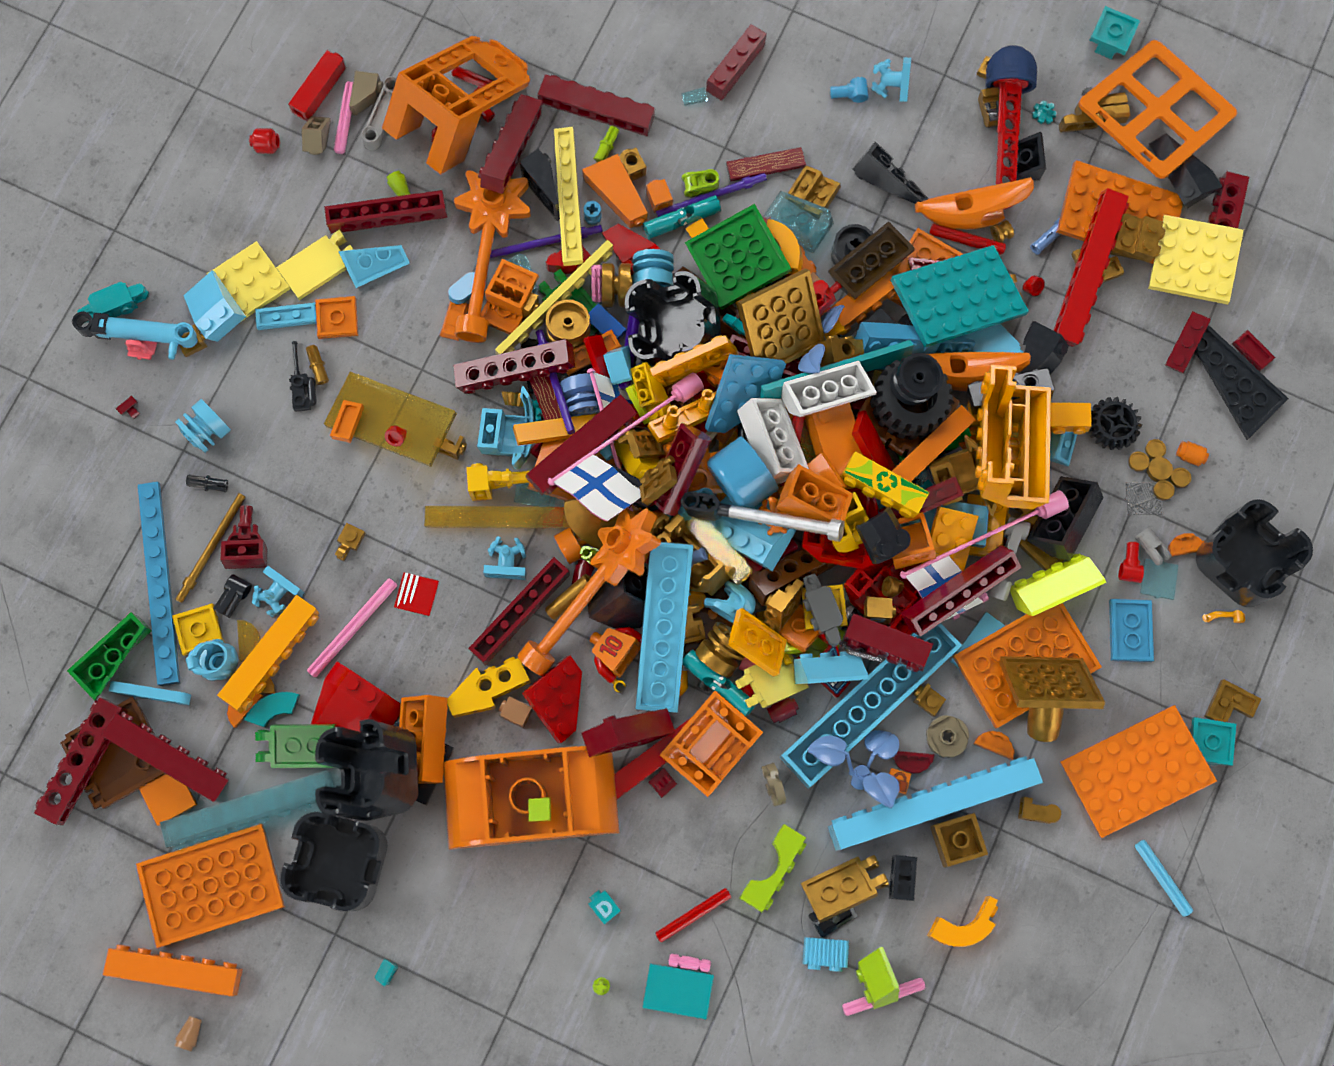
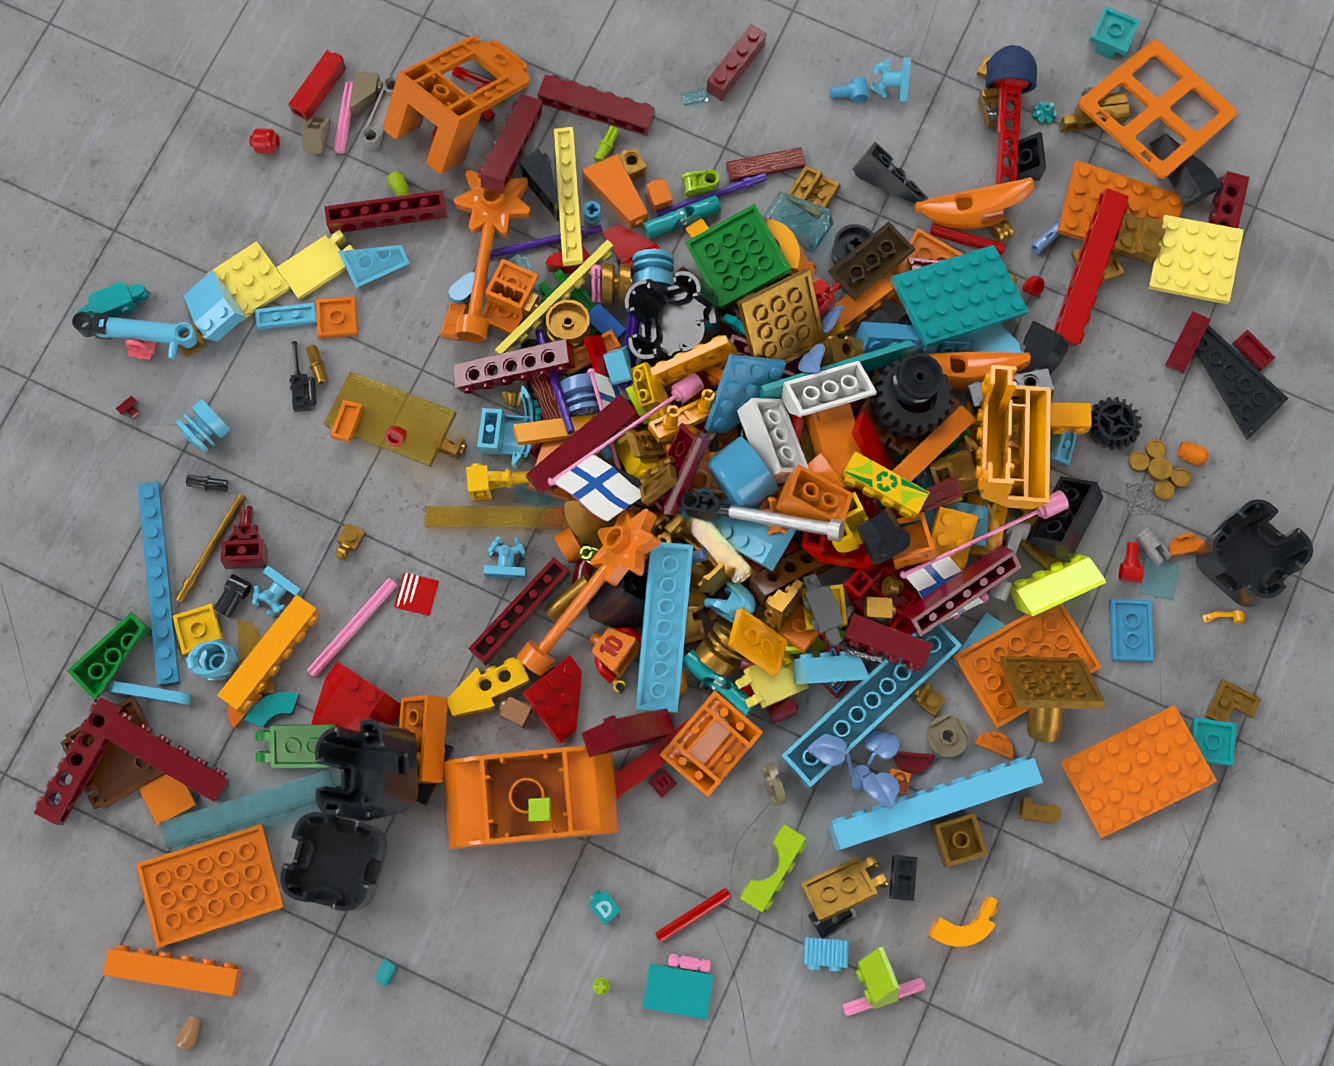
medium azure axle [1135,840,1193,916] -> none

